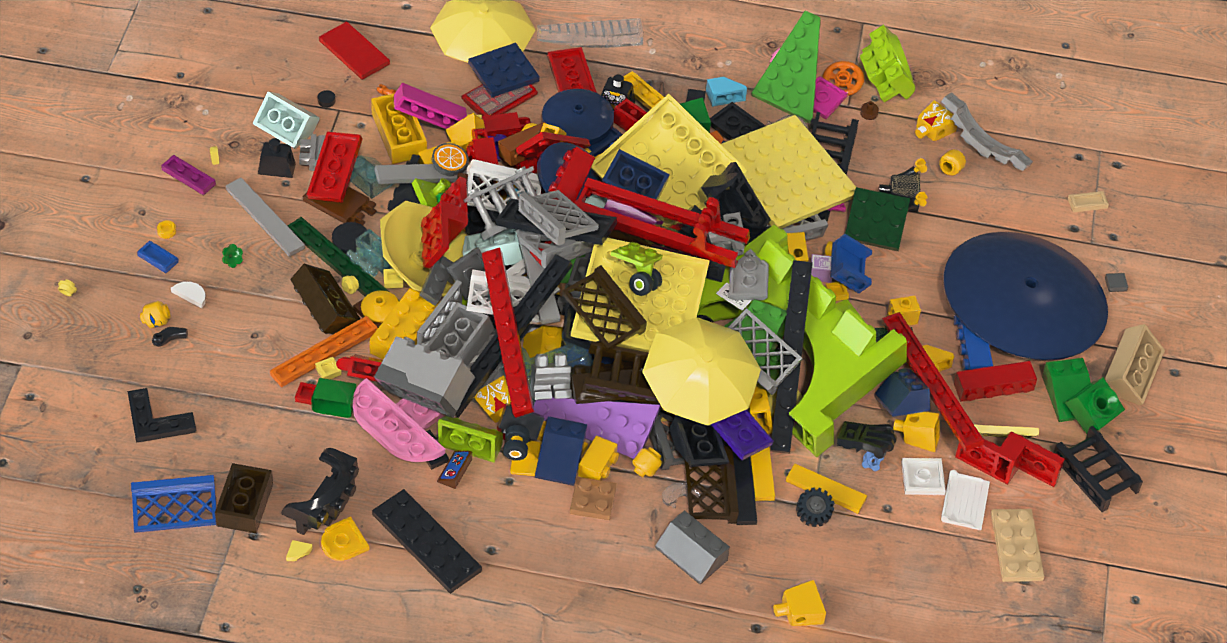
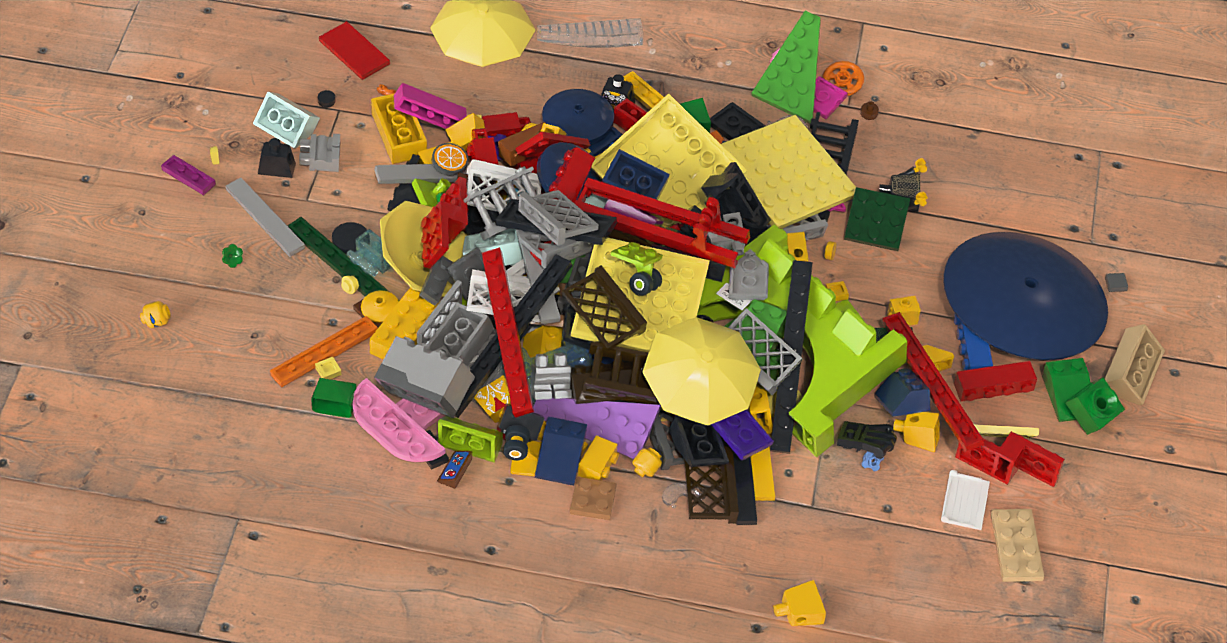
light yellow plate [58,279,77,296] -> none
black plate [127,388,196,443] -> none
blue fence [131,475,216,533] -> none
blue tile [137,241,179,273] -> none
black arm [152,327,188,347] -> none
yellow tile [157,220,176,239] -> none
white tile [171,282,206,308] -> none
dark brown brick [215,463,273,534] -> none
black piece [281,448,359,535] -> none
light yellow tile [286,540,313,561] -> none
dark brown slope [290,263,360,335] -> none
red tile [295,382,316,405] -> none
reddish brown tile [303,186,377,225] -> none
red plate [306,131,363,203] -> none
yellow tile [321,516,370,560] -> none
red brick [336,354,383,382] -> none
clear light blue slope [350,155,393,199] -> none
black plate [372,489,482,594] -> none
light yellow plate [383,269,403,289] -> none
clear piece [461,84,538,116] -> none
dark blue plate [468,43,540,97] -> none
red plate [547,47,597,93] -> none
slope [655,510,730,584] -> none
black tile [686,89,706,102] -> none
medium azure slope [706,77,747,107] -> none
yellow tile [786,464,867,514] -> none
black wheel [796,487,834,527] -> none
lavender brick [808,254,832,283] -> none
blue panel [830,234,872,293] -> none
lime piece [860,24,915,102] -> none
white tile [901,458,946,495] -> none
yellow torso [915,100,957,141] -> none
yellow head [939,149,966,176] -> none
light grey piece [941,93,1033,171] -> none
black fence [1053,426,1143,512] -> none
tan tile [1068,191,1109,213] -> none

